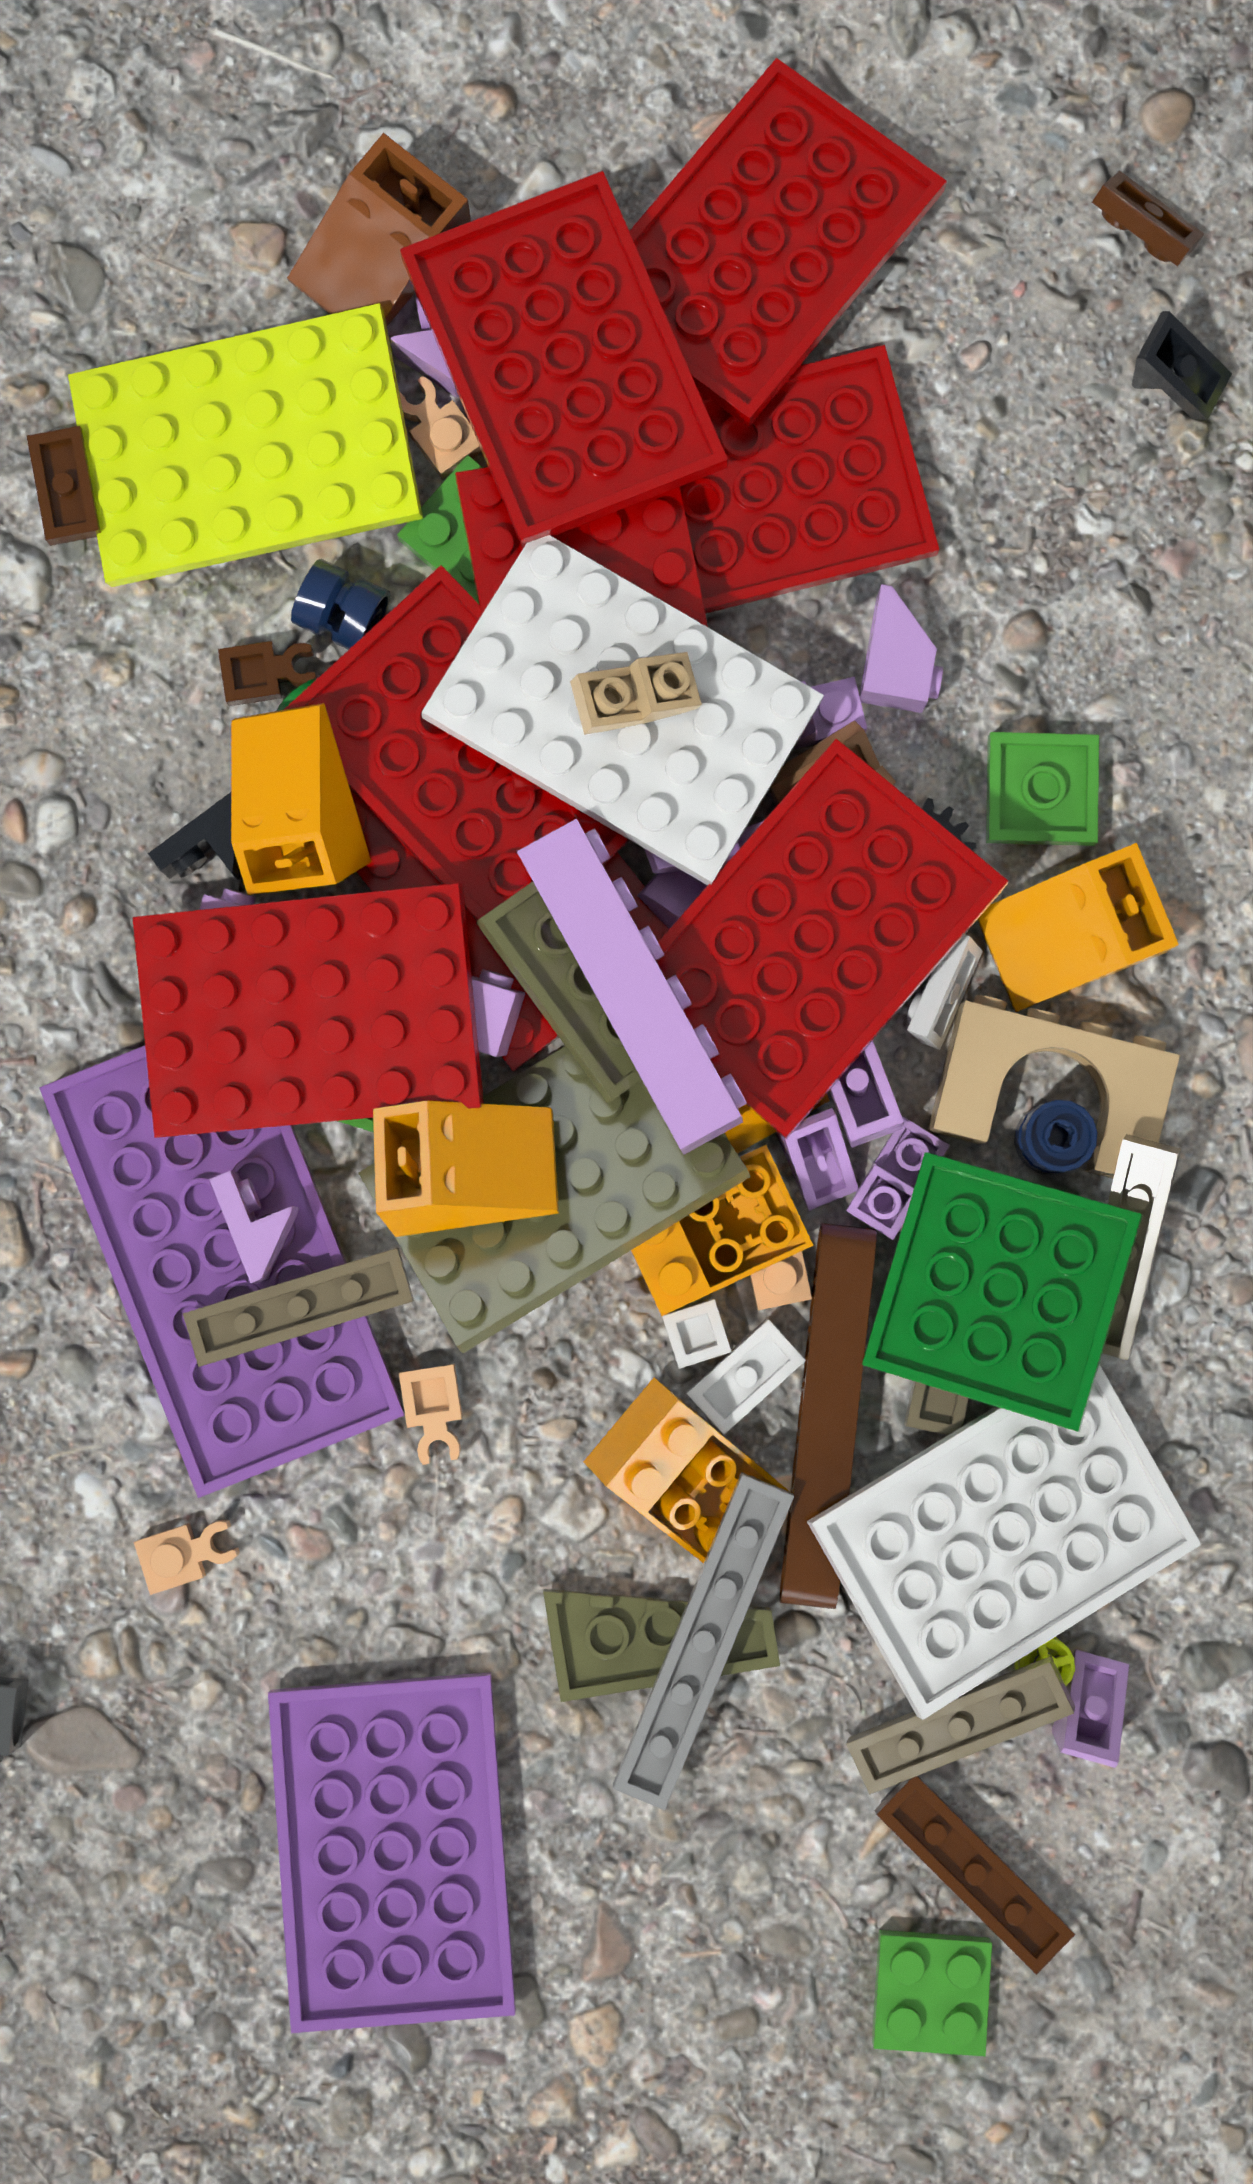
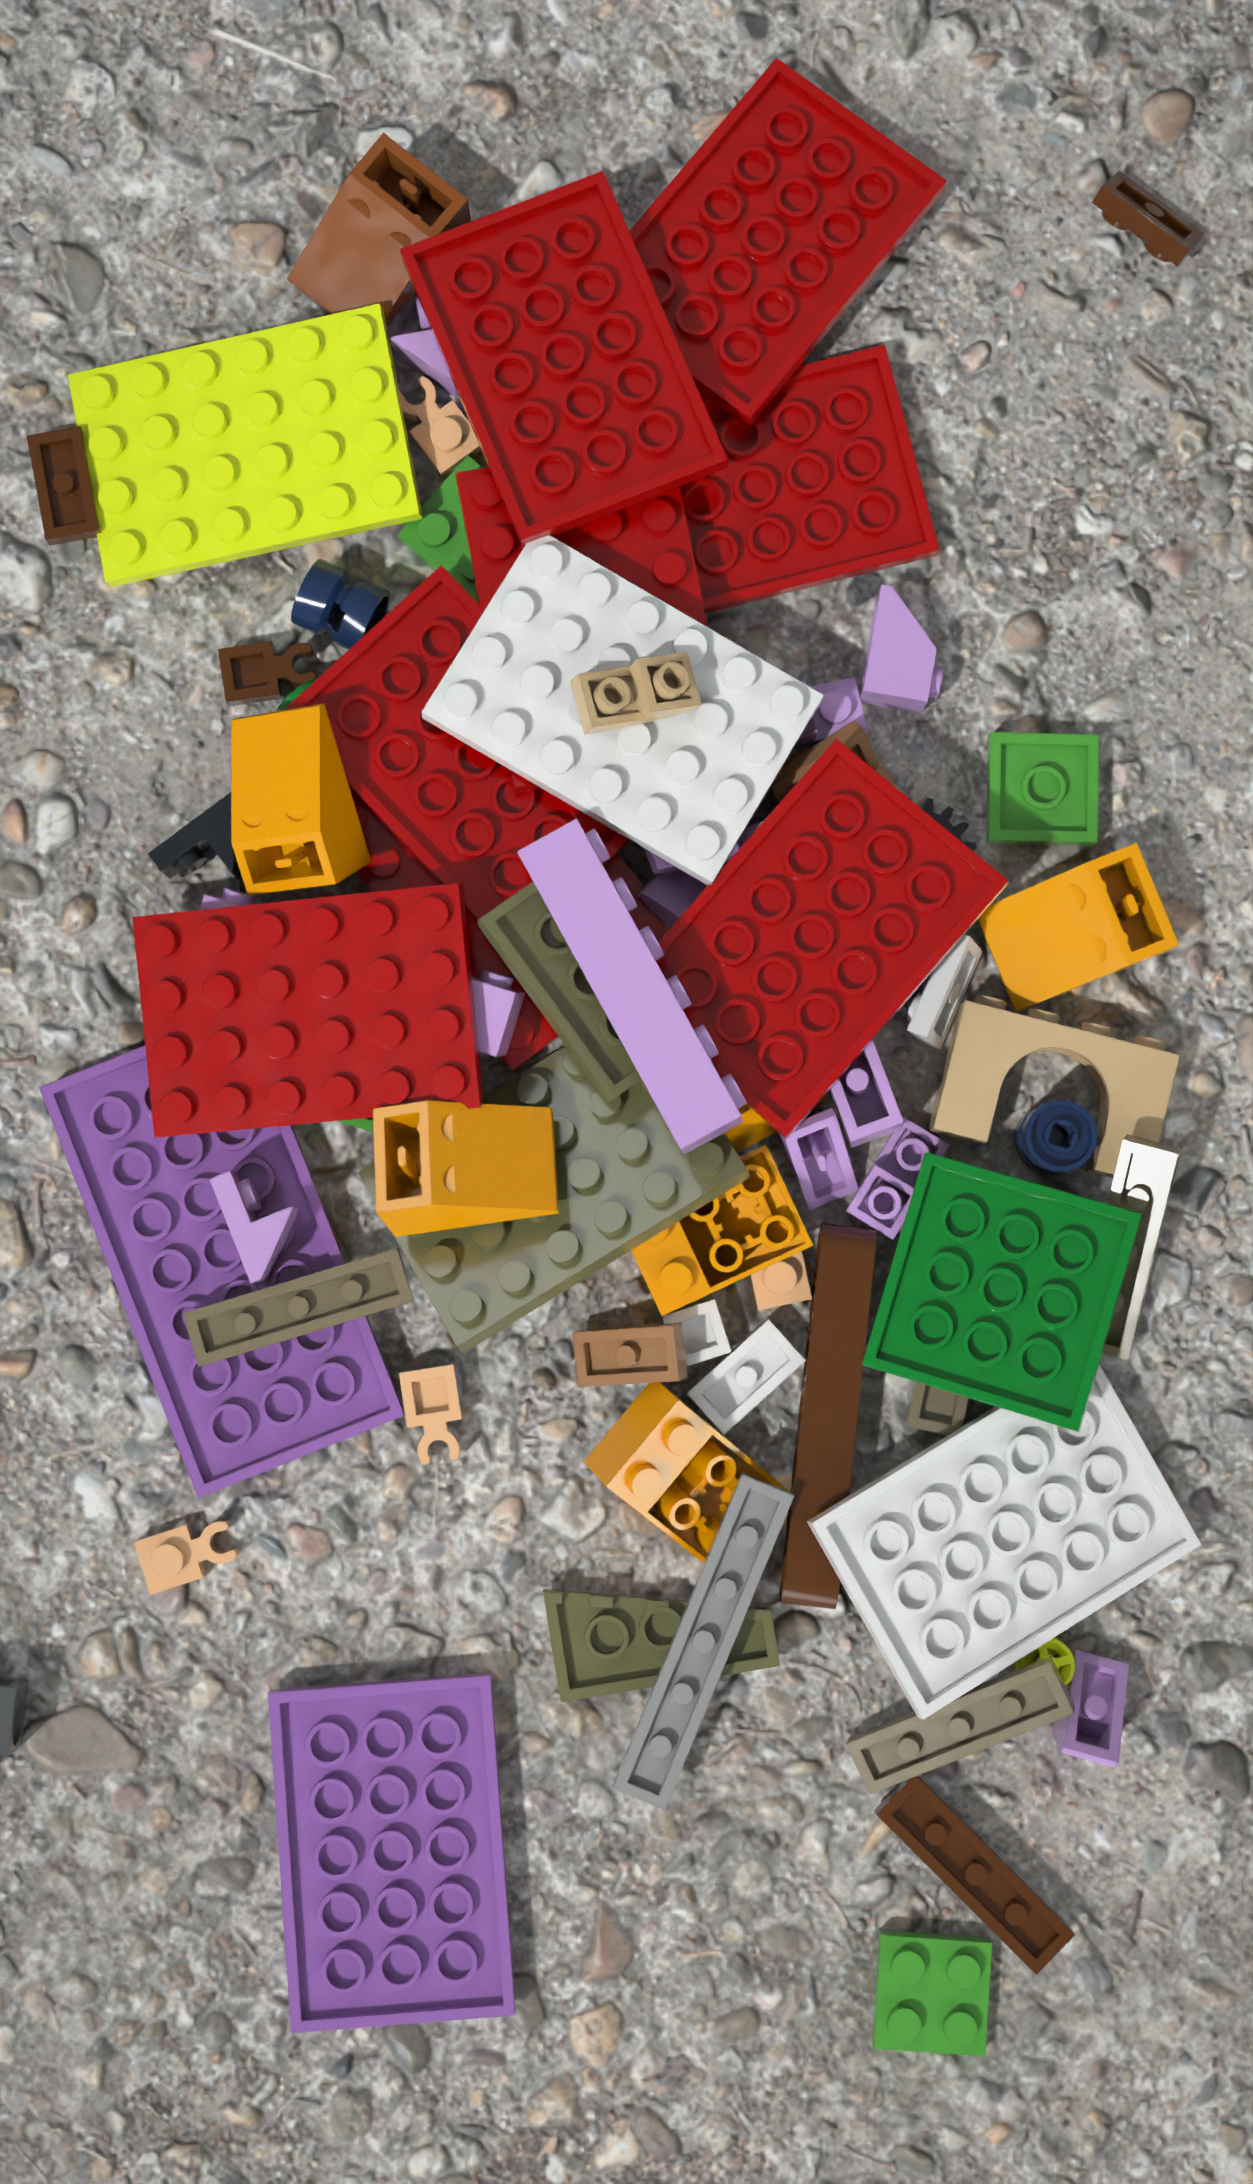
black slope [1132,311,1232,420] -> none
none -> medium nougat plate [572,1322,688,1387]

